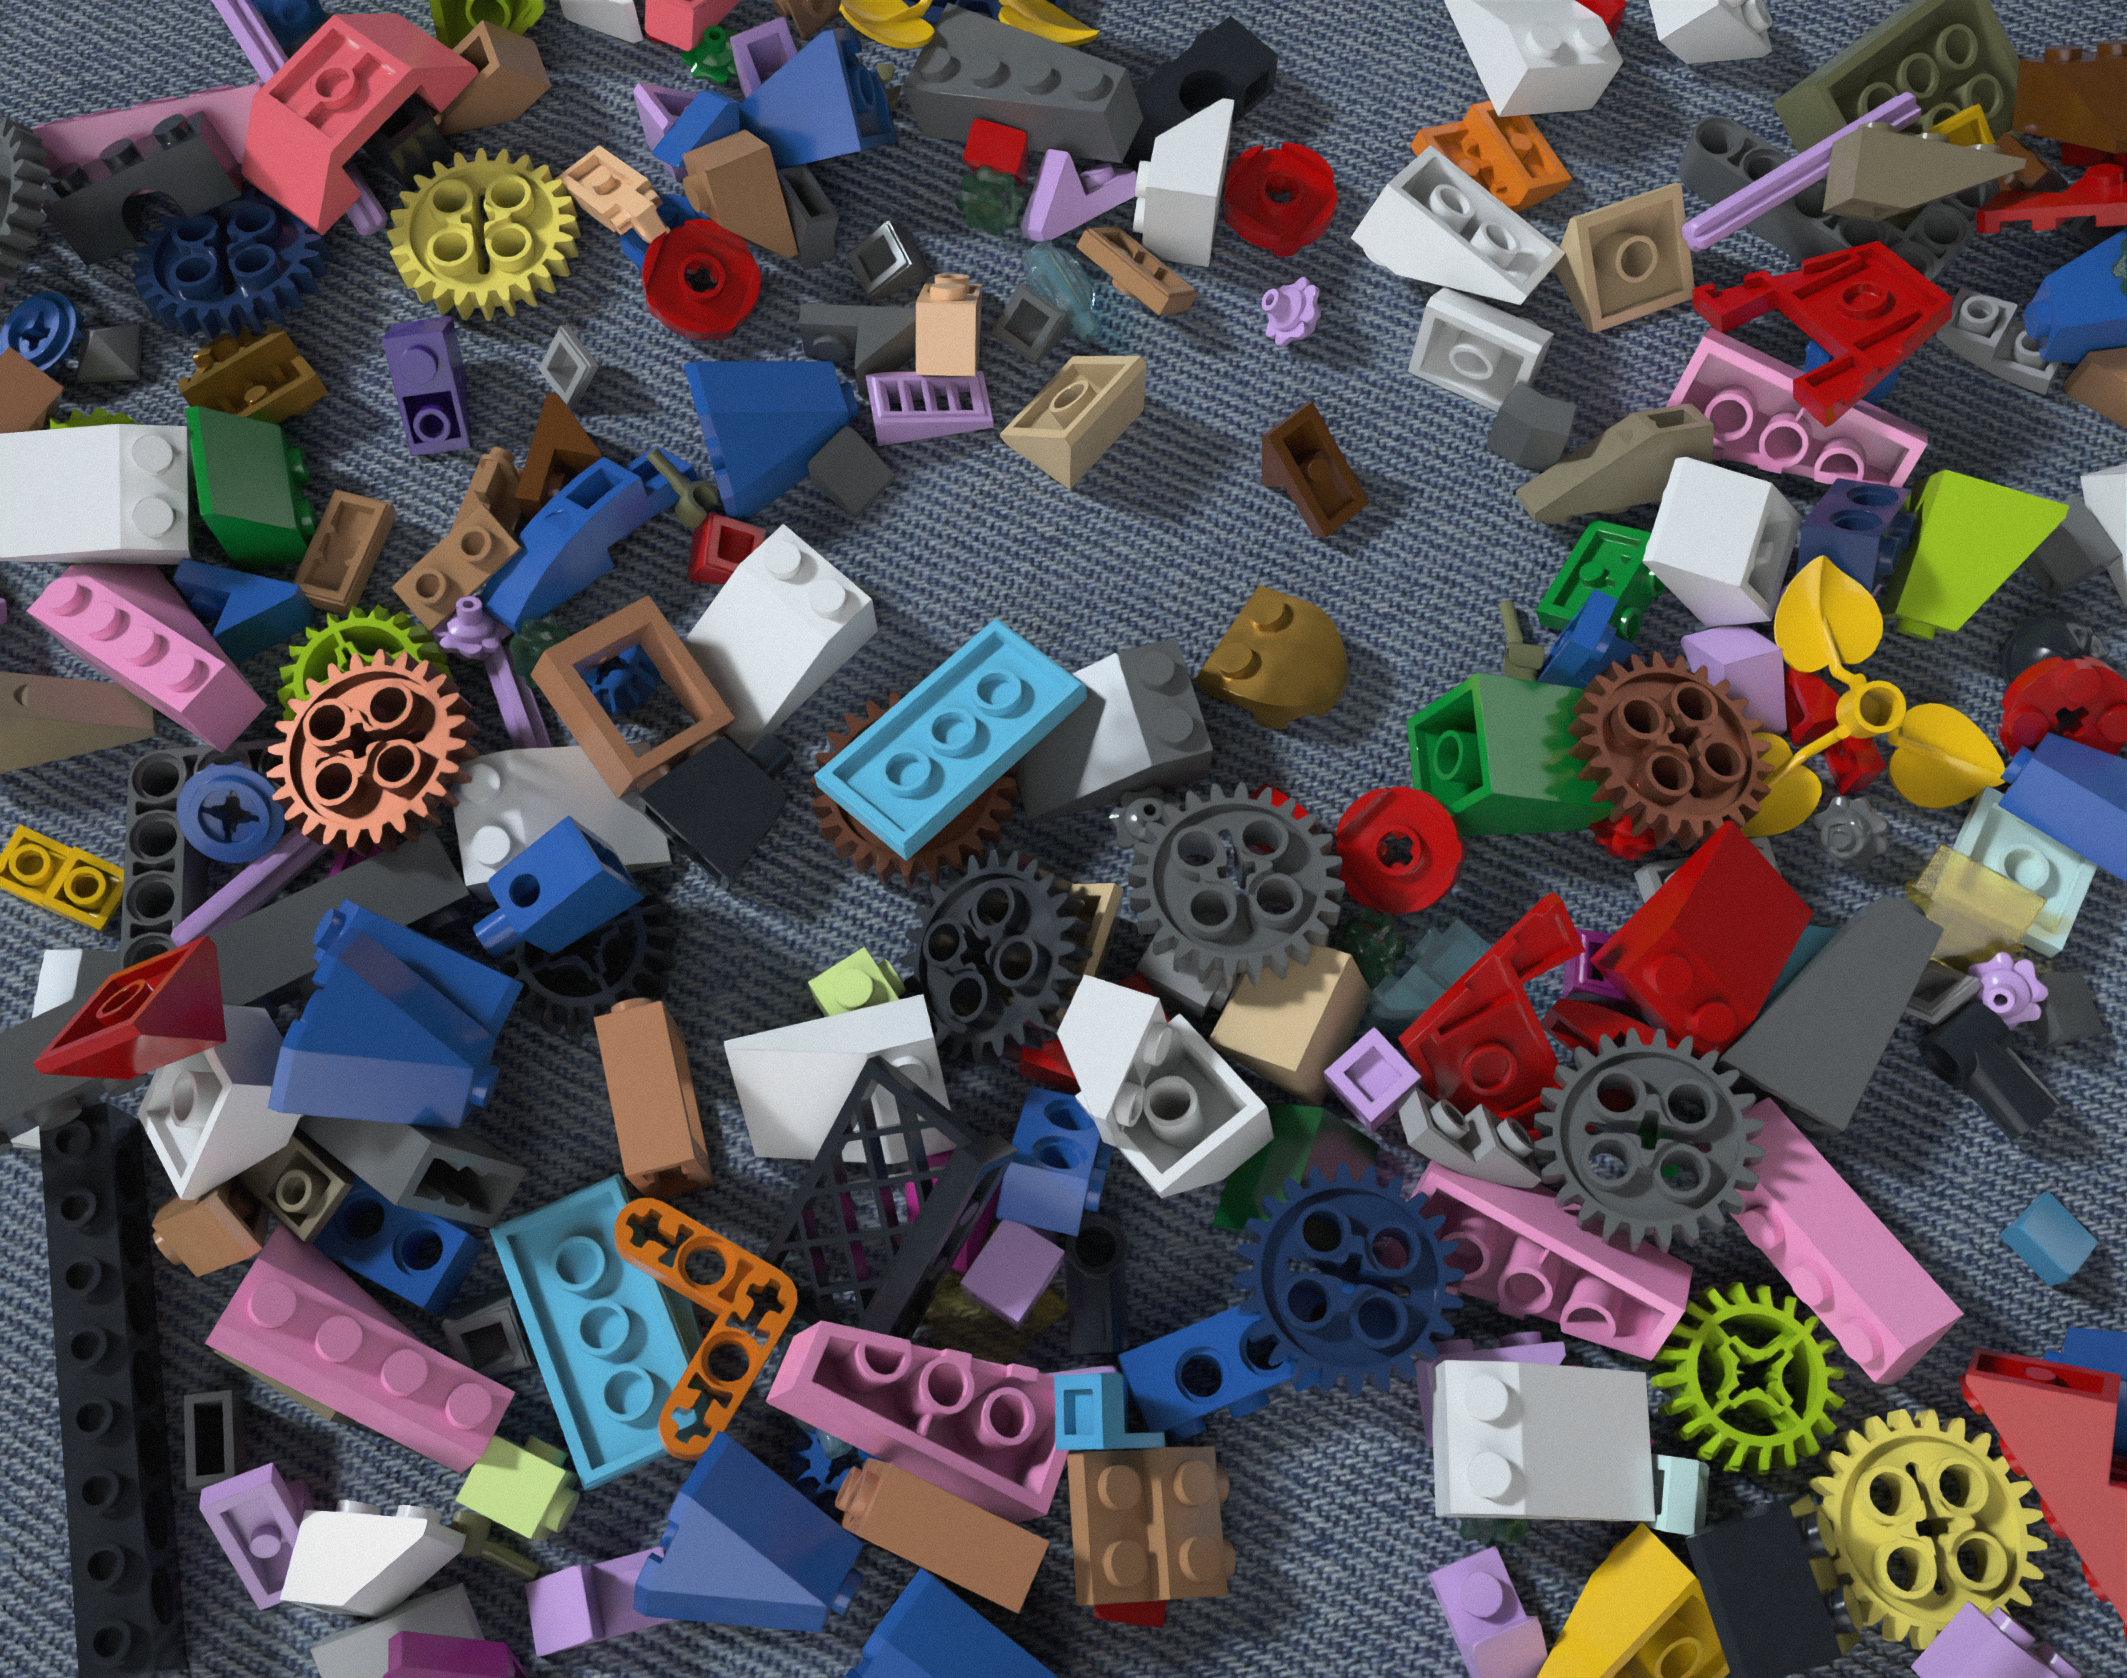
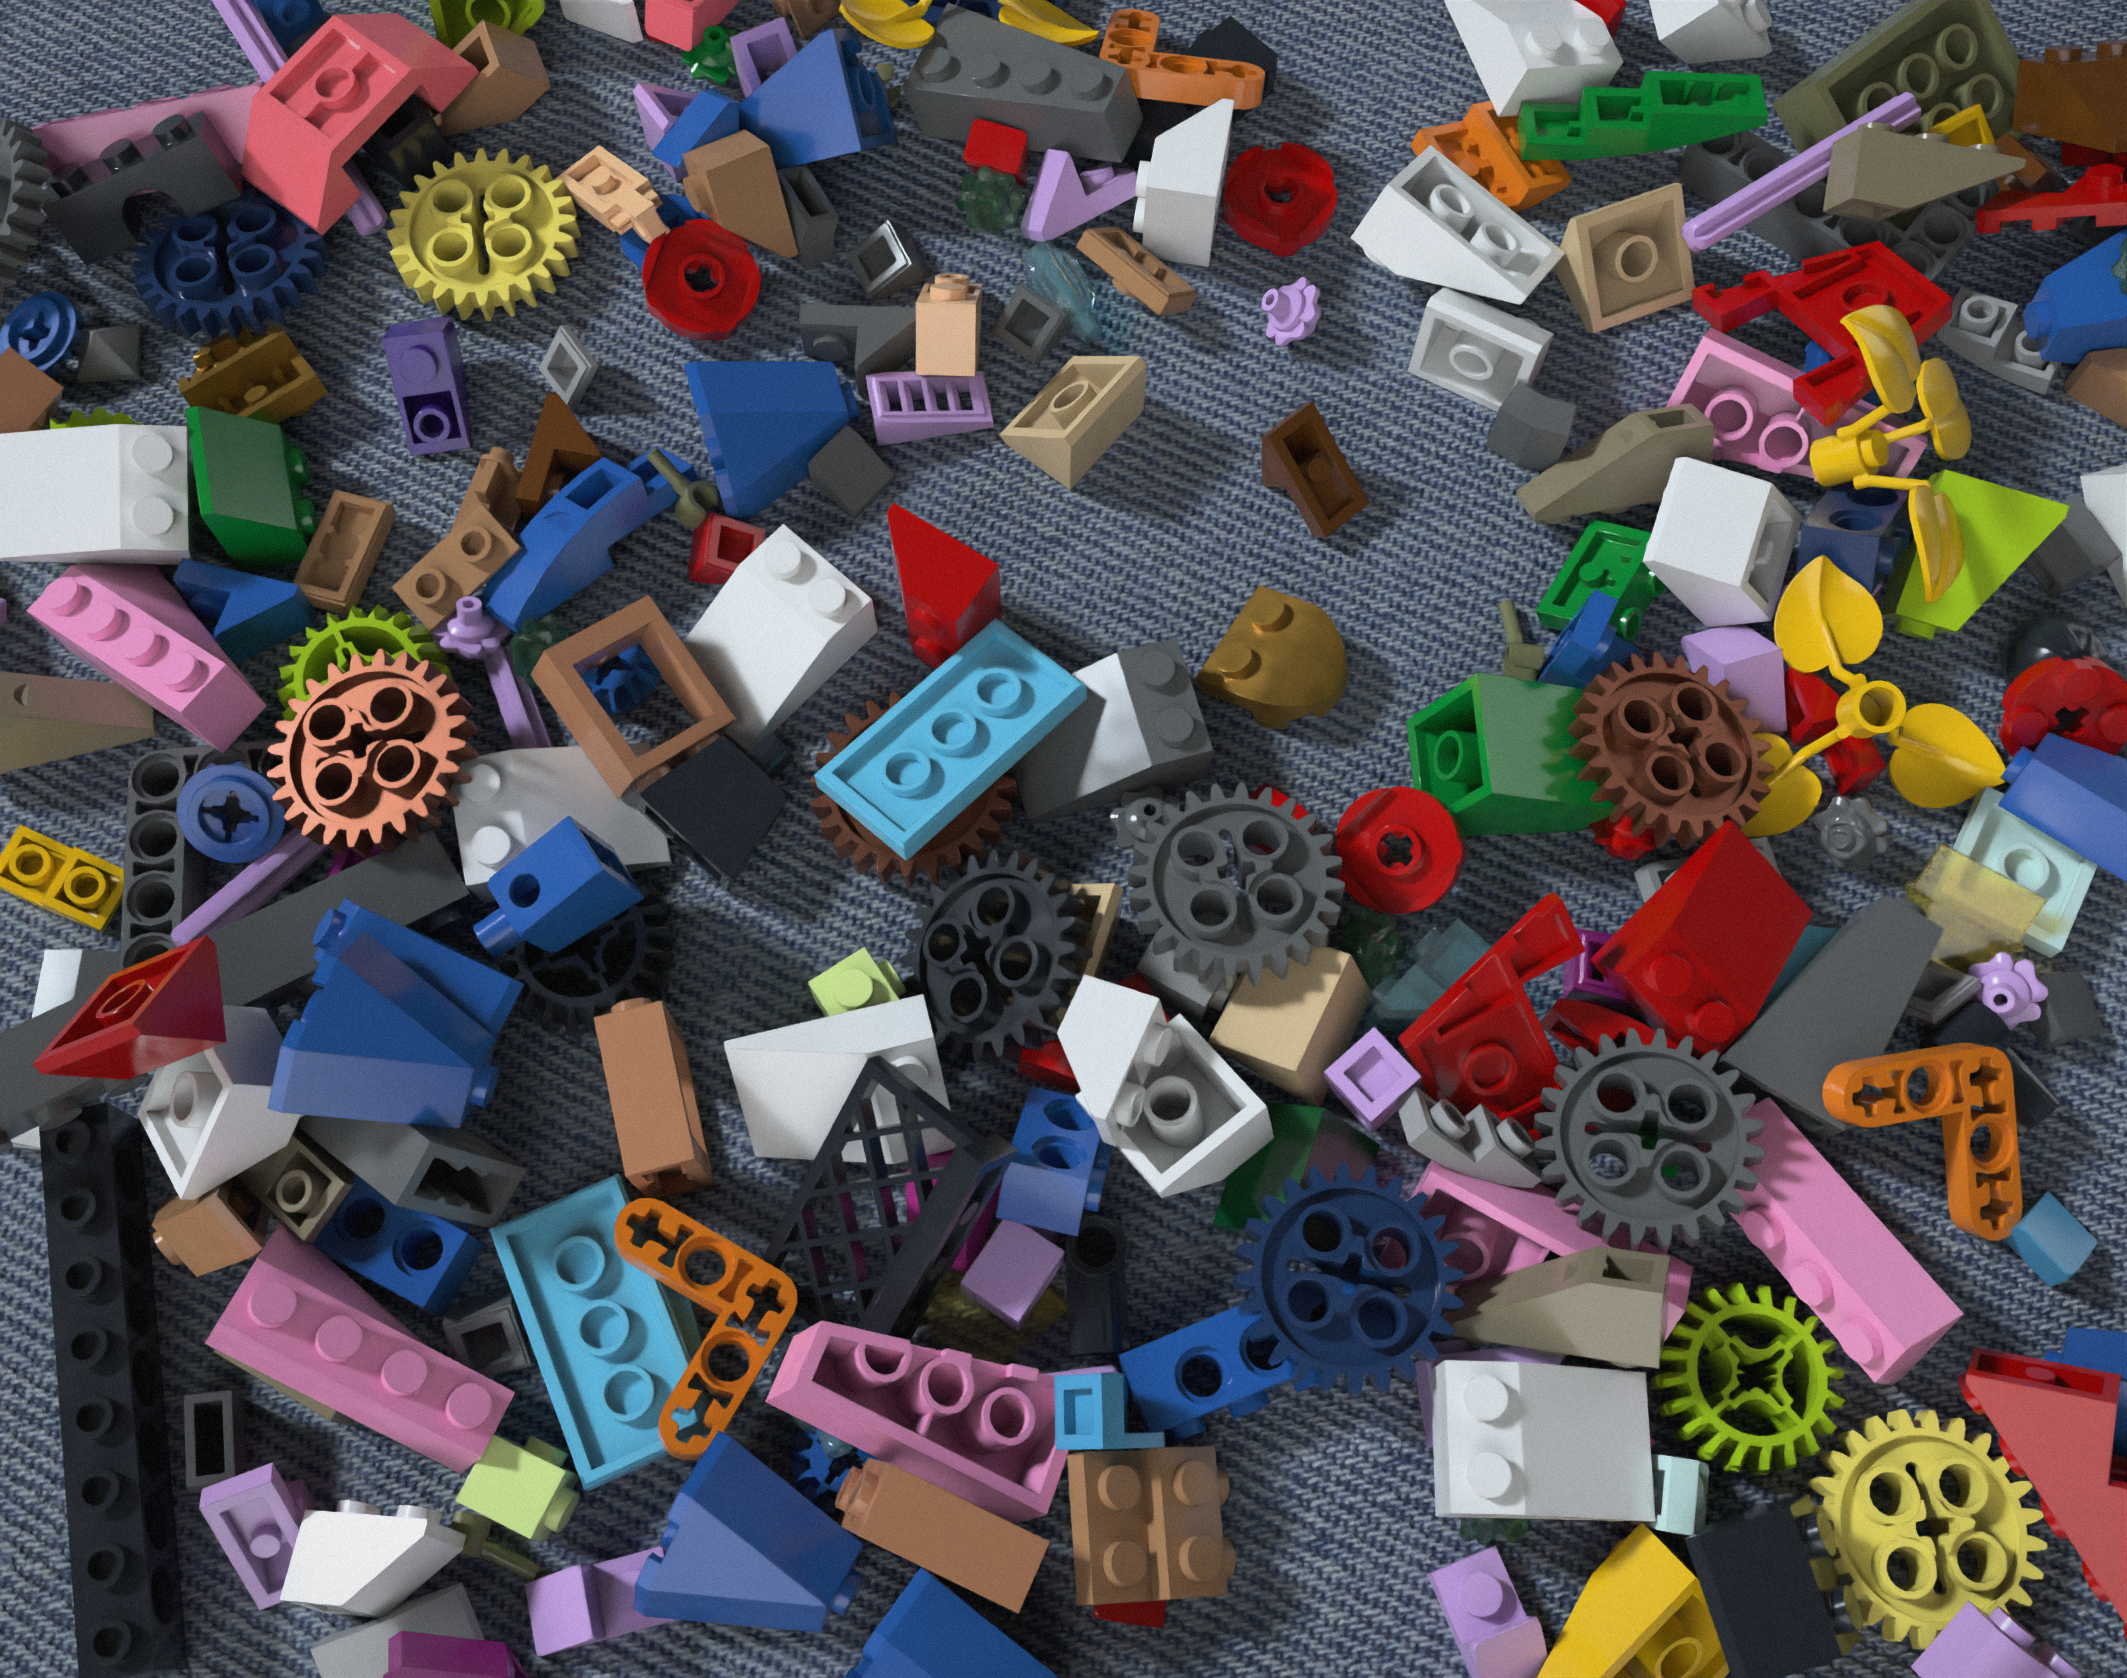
none -> red slope [887,503,1002,668]
none -> orange beam [1099,9,1265,110]
none -> dark tan slope [1444,1246,1671,1369]
none -> green slope [1517,71,1768,160]
none -> yellow plant [1810,305,1972,604]
none -> orange beam [1822,1043,2023,1241]

